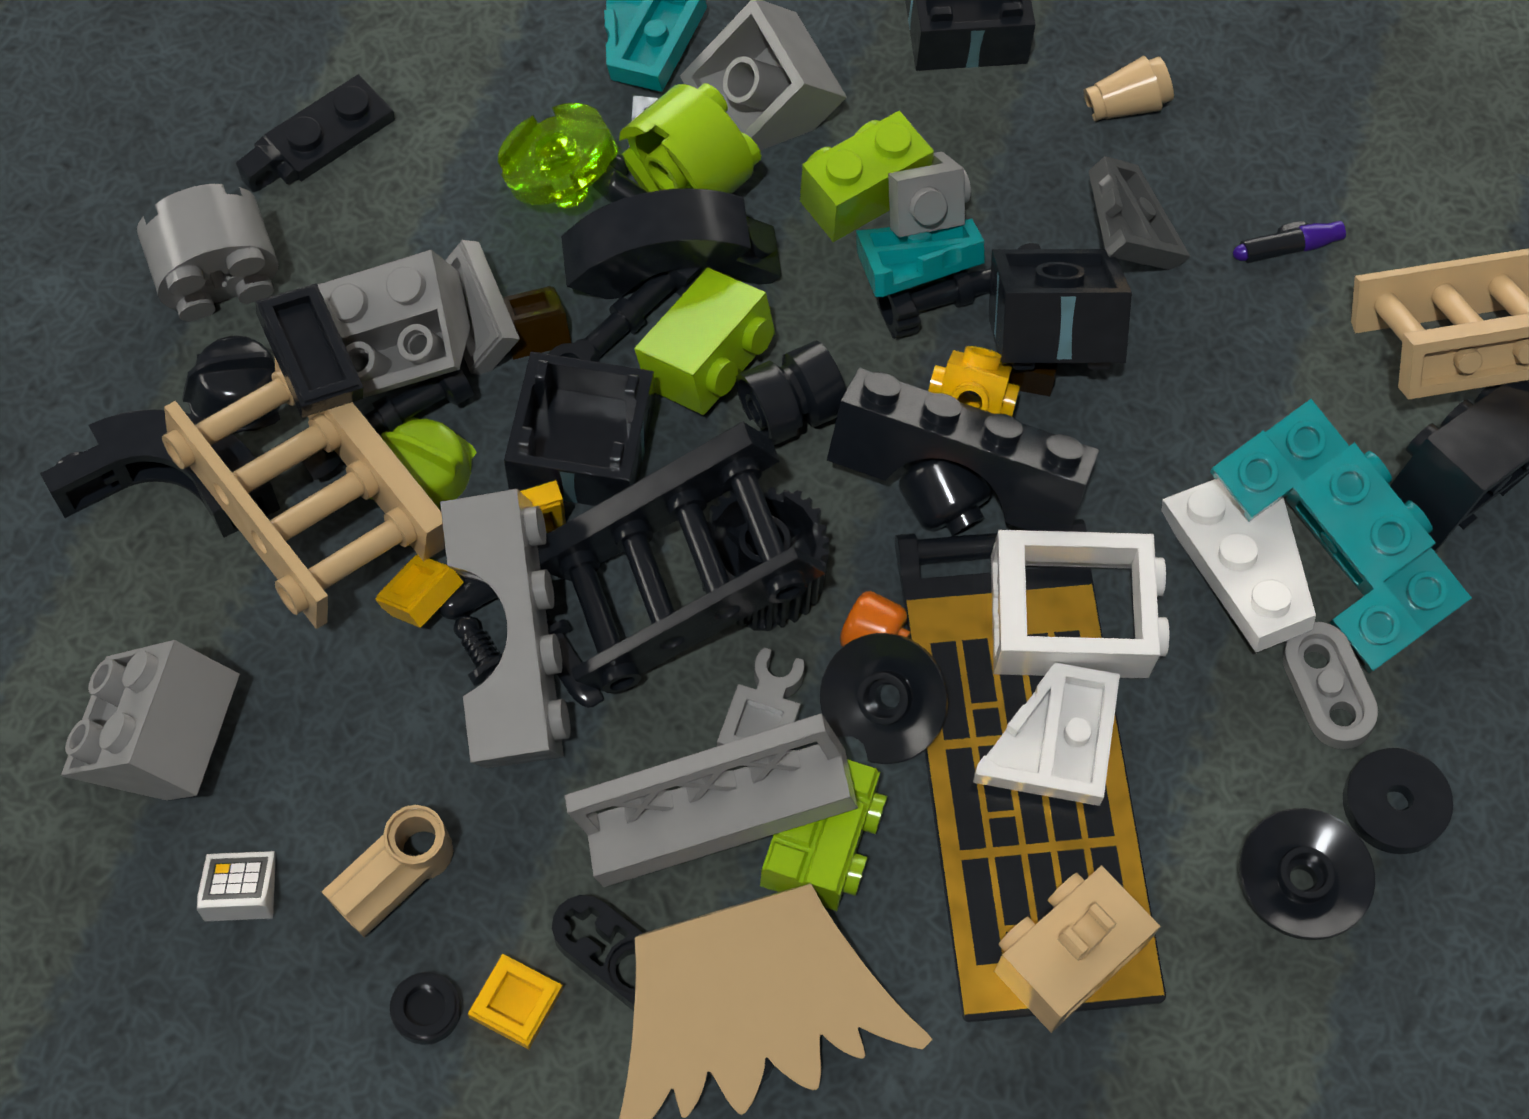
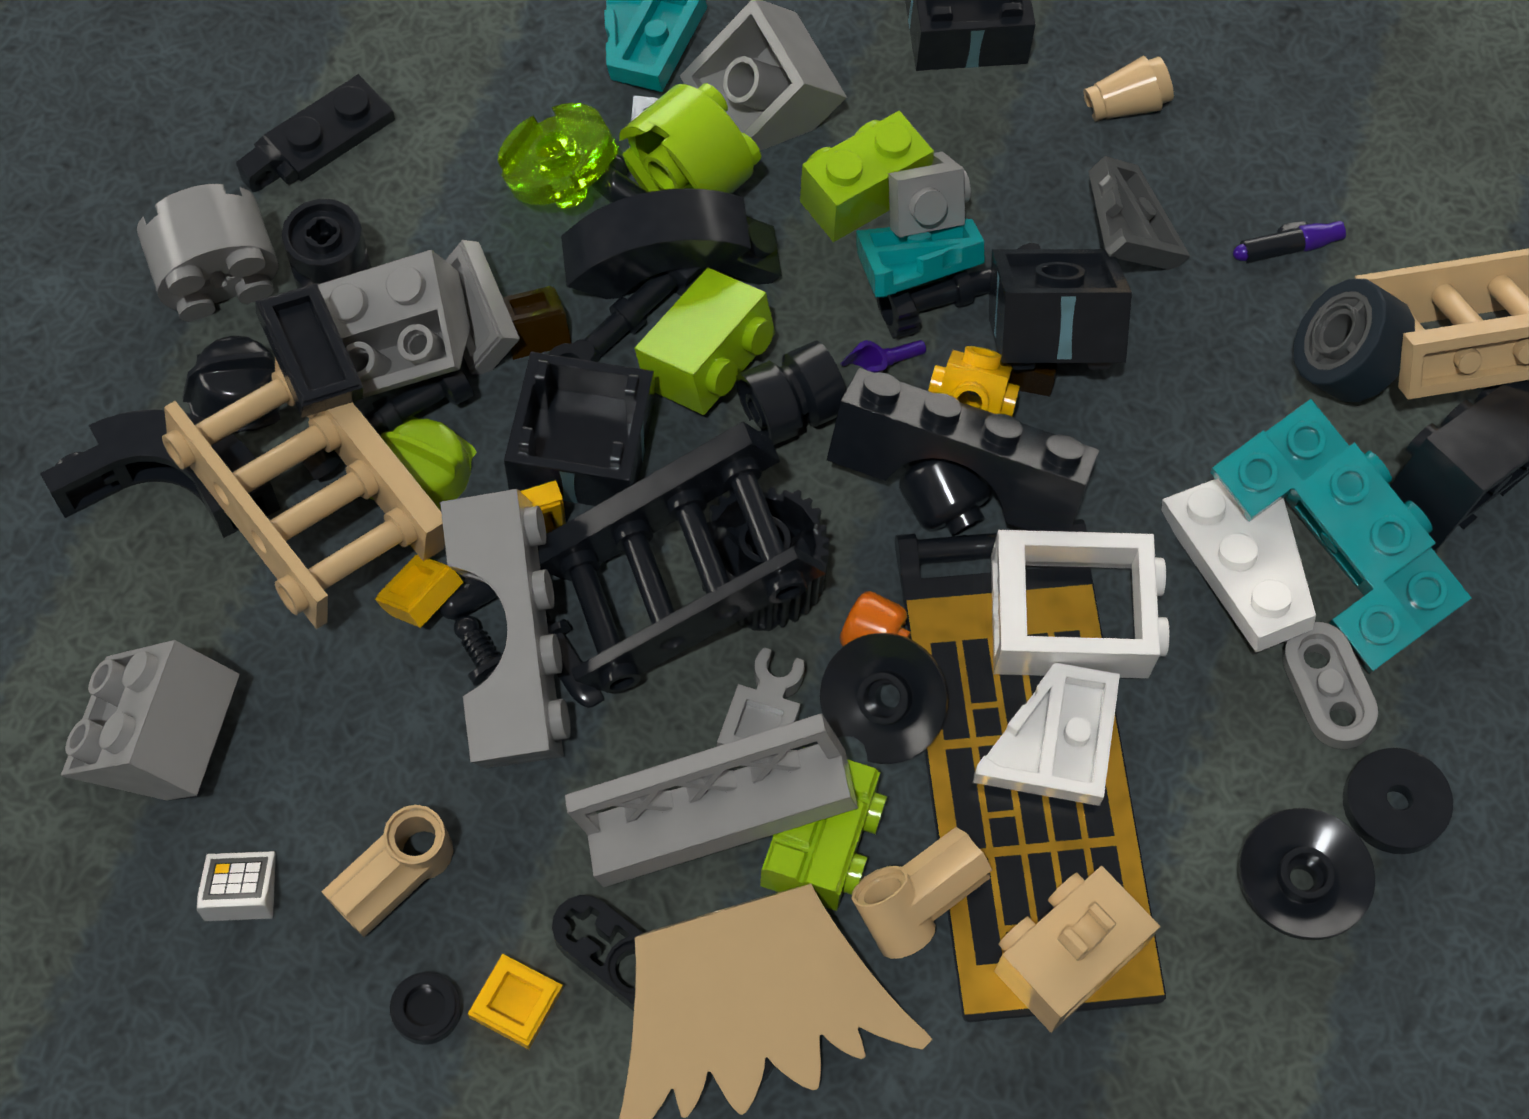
none -> black wheel [281,199,371,289]
none -> dark purple hand [840,340,926,373]
none -> tan piece [852,827,992,959]
none -> black wheel [1294,279,1415,402]

